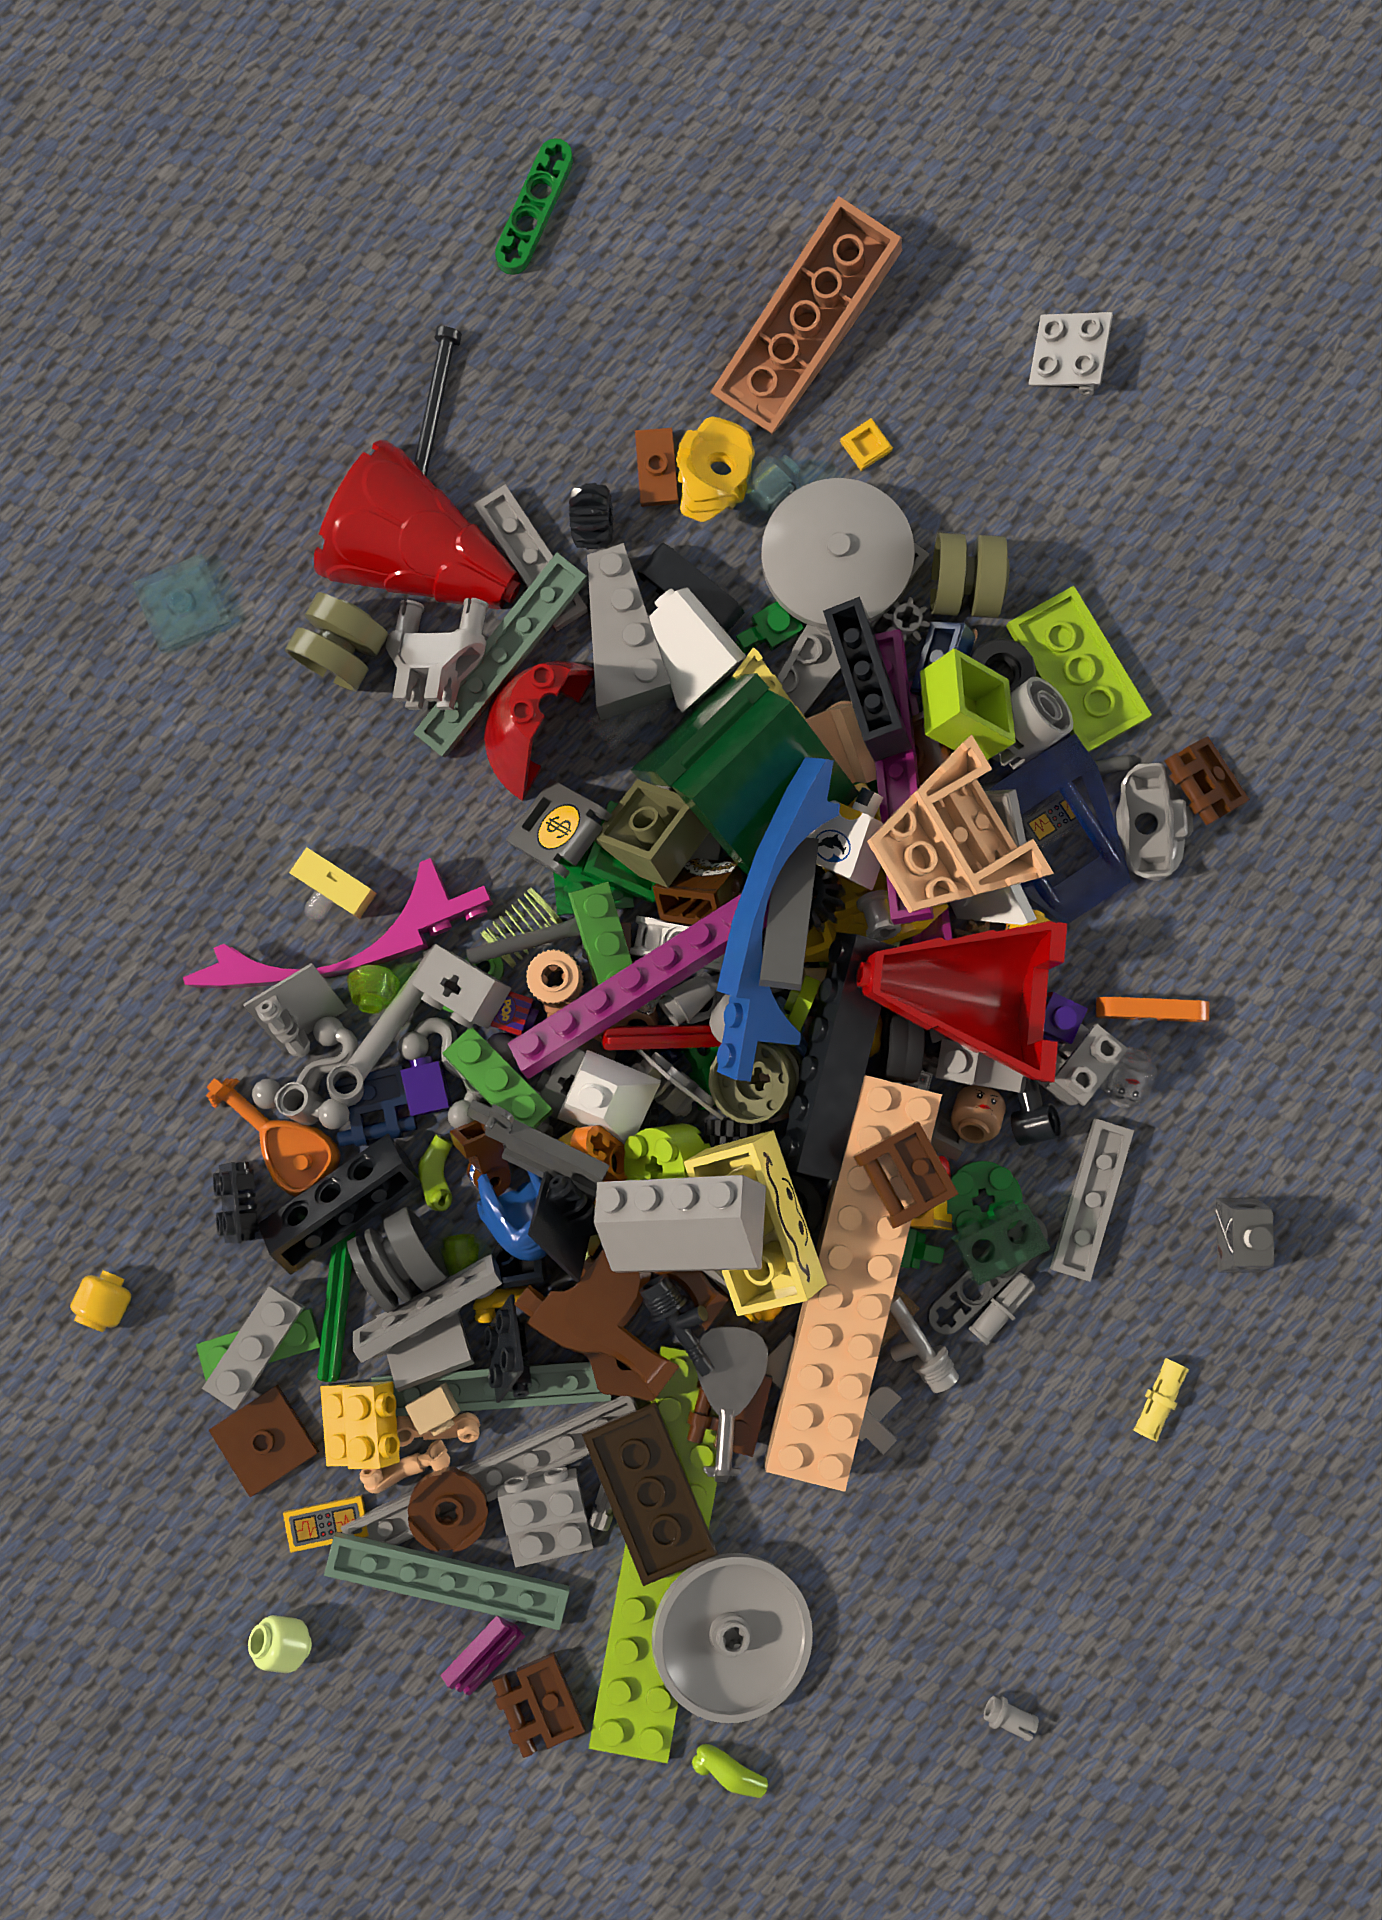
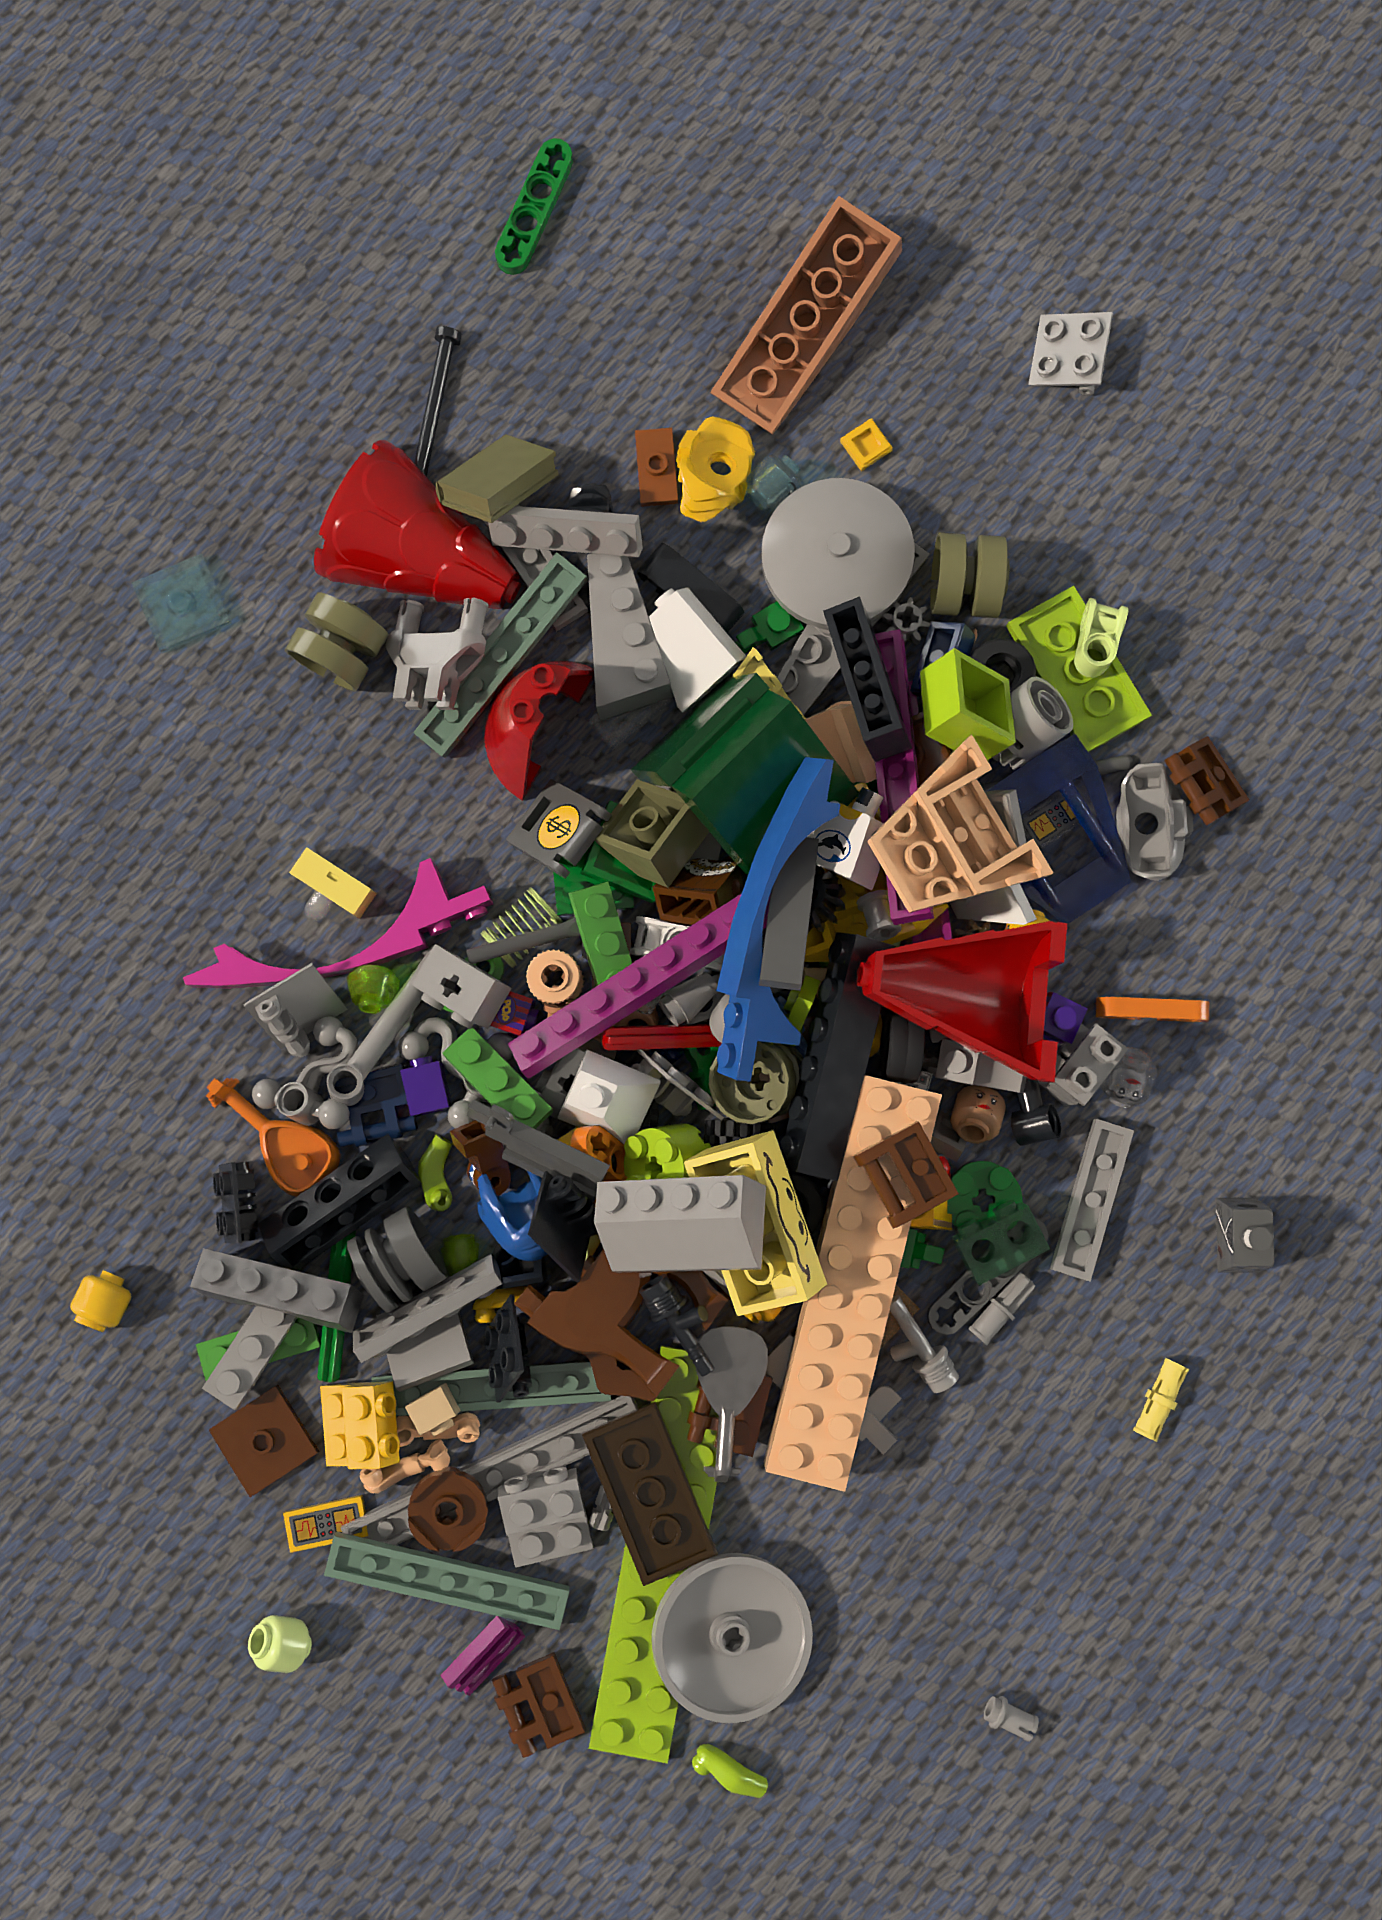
none -> flat silver arch [190,1248,364,1333]
none -> olive piece [436,434,559,523]
none -> light grey plate [488,506,643,557]
none -> yellowish green piece [1074,598,1128,678]

